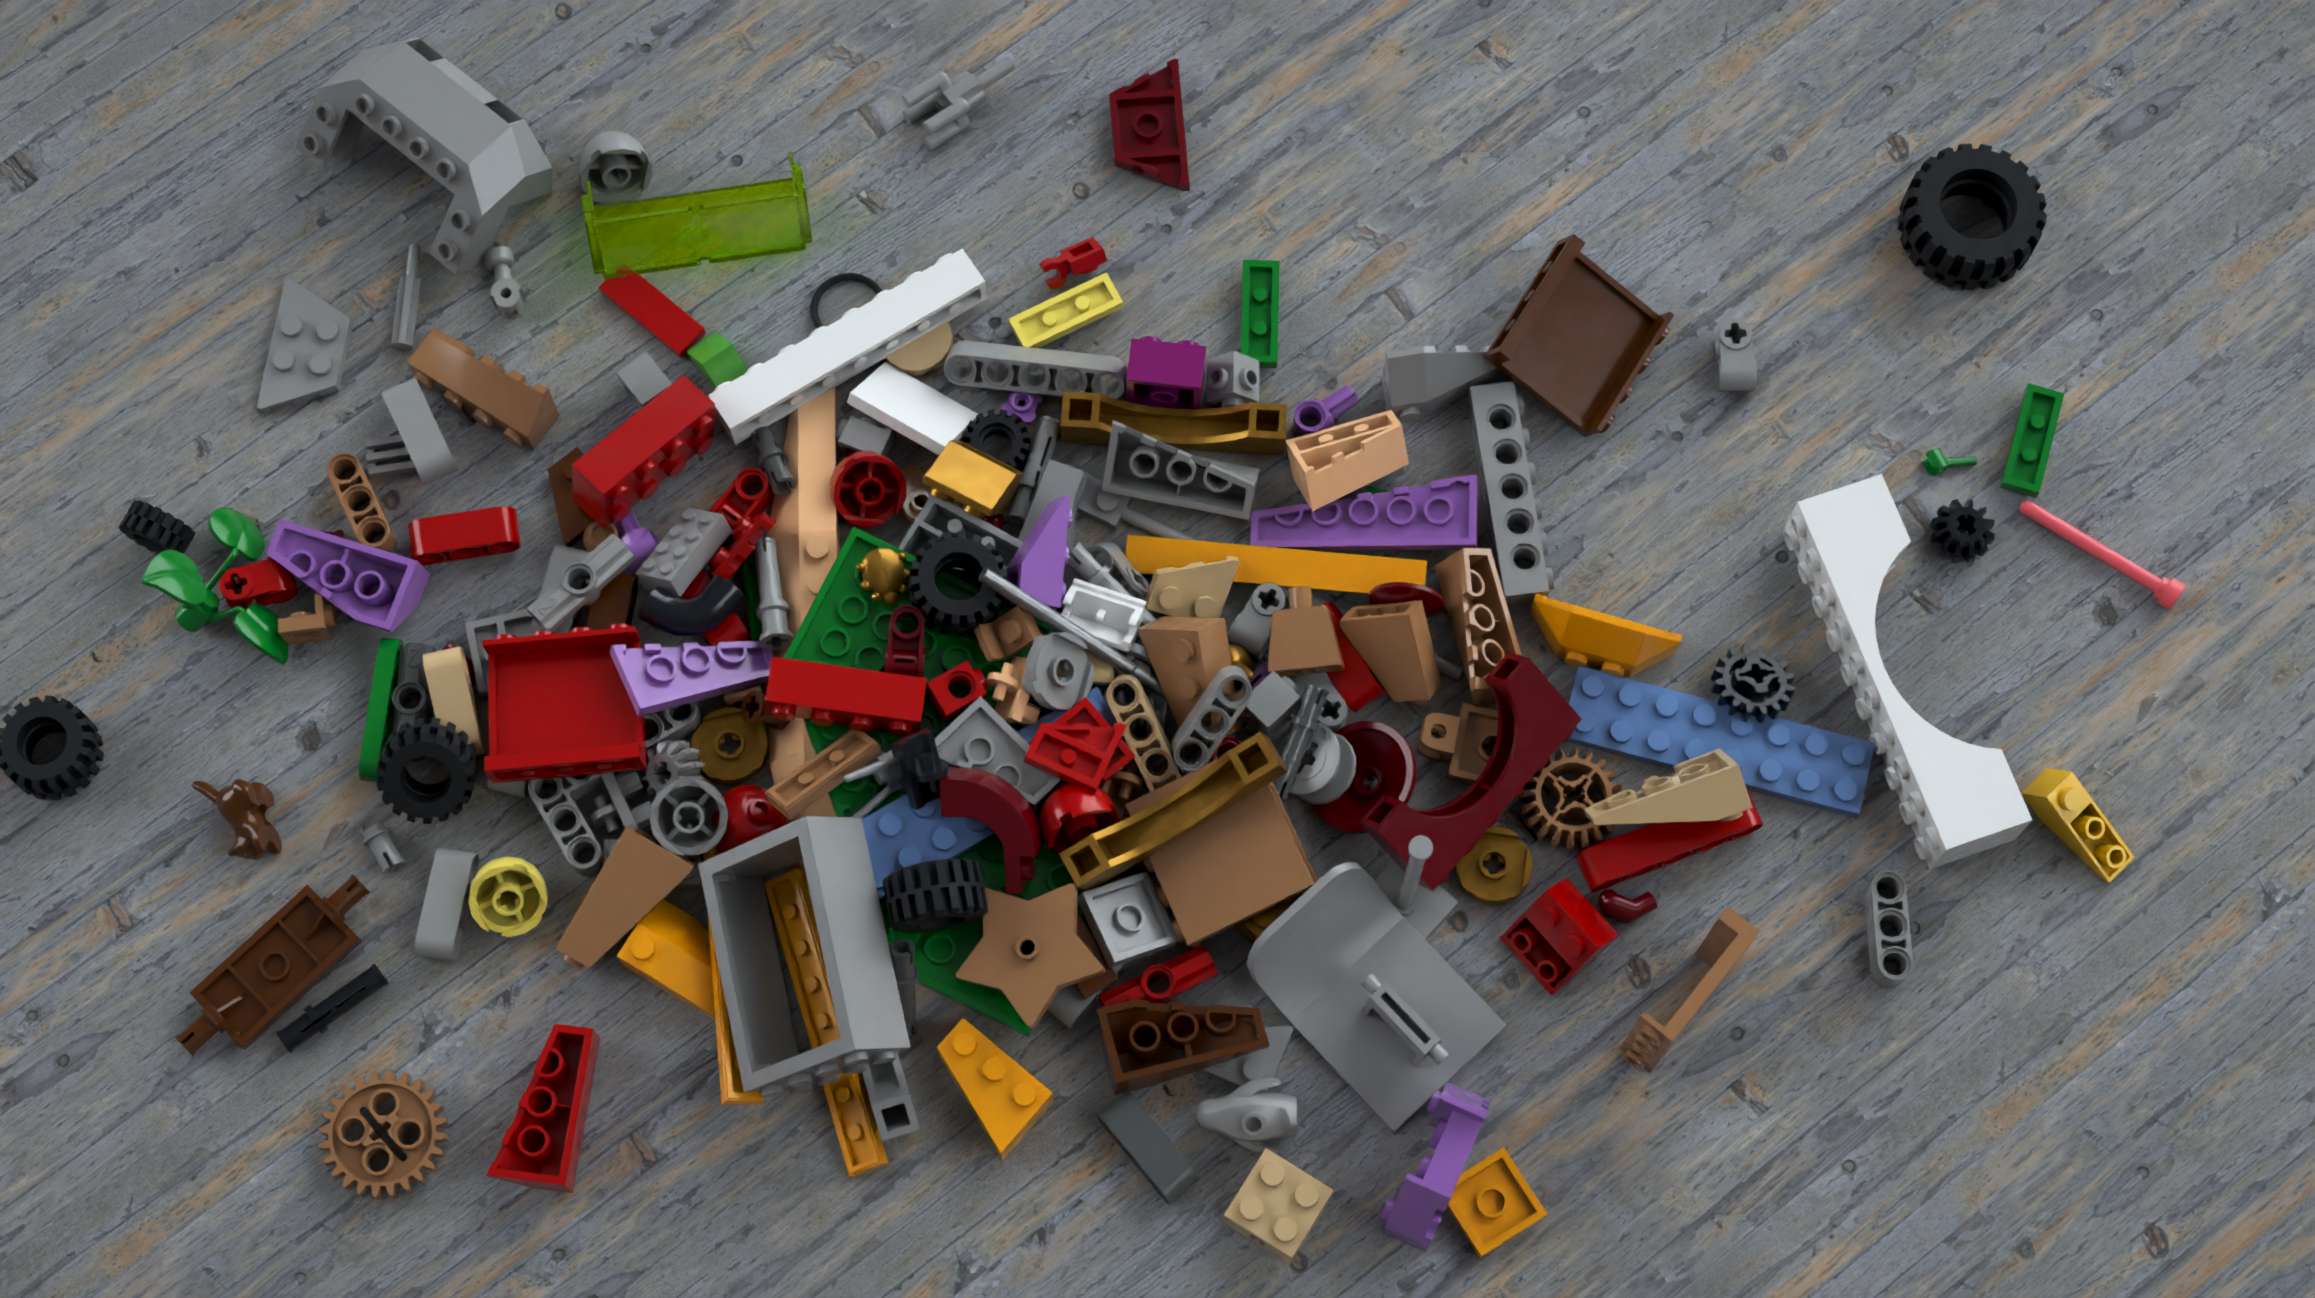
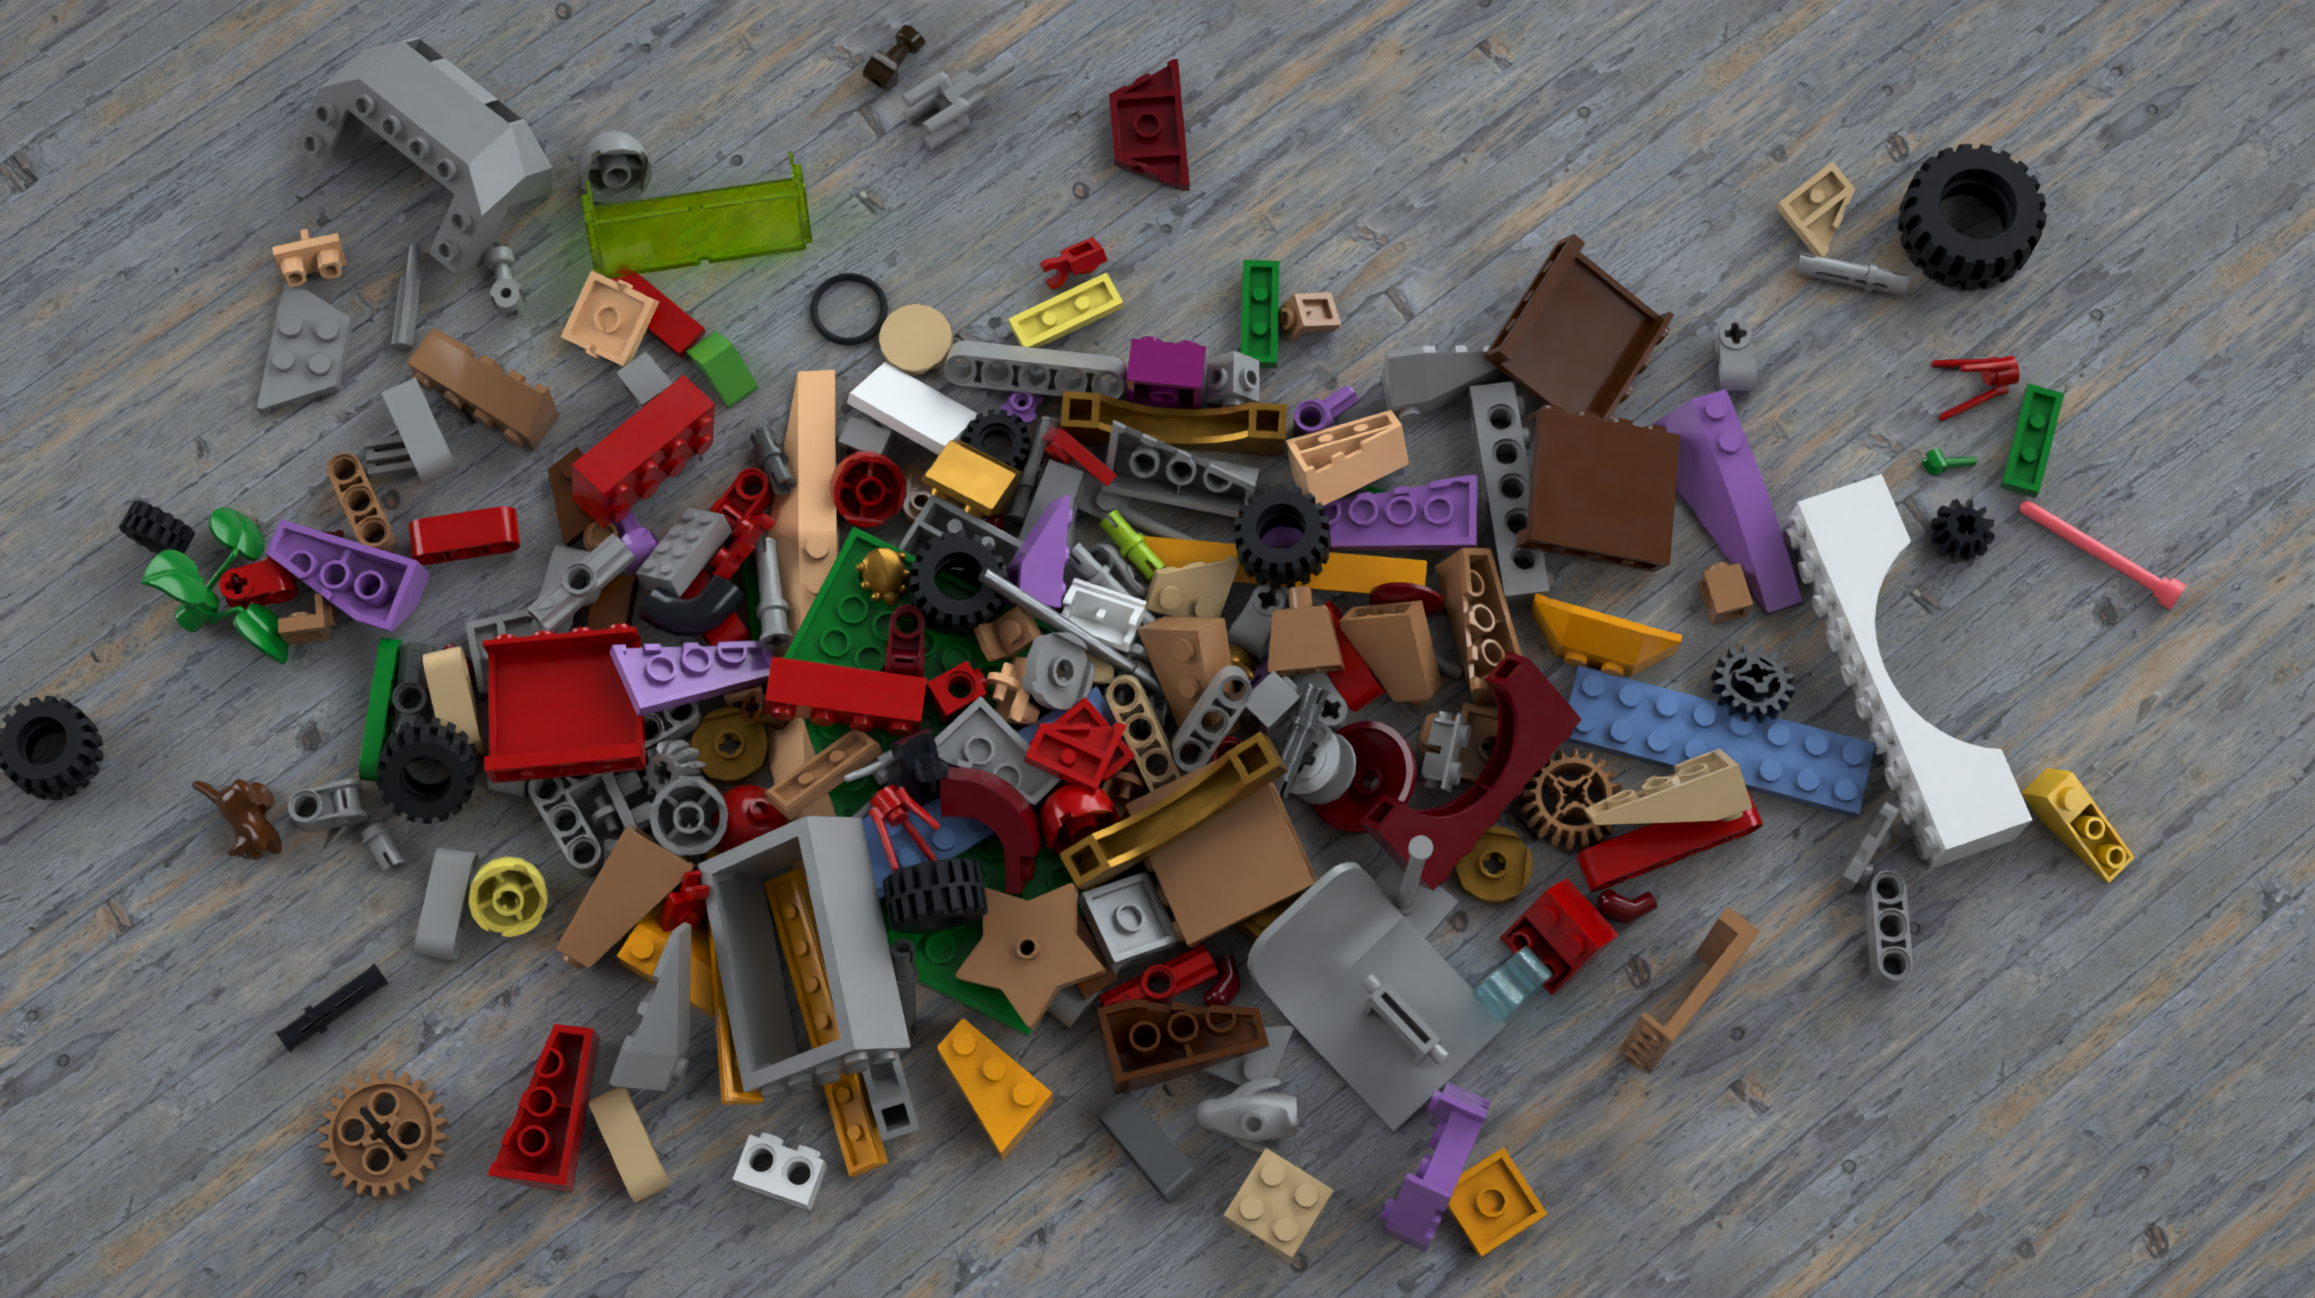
reddish brown plate [175,874,370,1056] -> none
white brick [708,249,988,445] -> none
none -> light nougat hips [272,228,347,287]
none -> light grey piece [288,779,367,833]
none -> light nougat plate [561,270,659,367]
none -> tan beam [588,1087,671,1203]
none -> light grey wedge [609,922,691,1091]
none -> red plate [658,871,710,932]
none -> white brick [732,1132,827,1211]
none -> dark brown leg [863,25,925,92]
none -> red plant [868,785,940,872]
none -> red wing [1041,427,1117,487]
none -> lime pin [1099,509,1166,582]
none -> dark red arm [1204,954,1241,1007]
none -> black tyre [1234,485,1331,590]
none -> medium nougat bracket [1278,292,1341,342]
none -> light grey hinge [1420,711,1471,794]
none -> clear light blue axle [1472,945,1553,1023]
none -> reddish brown panel [1516,405,1680,572]
none -> medium lavender wedge [1651,389,1803,615]
none -> medium nougat brick [1698,562,1753,625]
none -> tan wing [1775,161,1855,257]
none -> light grey pin [1795,252,1910,297]
none -> light grey wing [1836,802,1899,893]
none -> red plant [1931,355,2020,421]

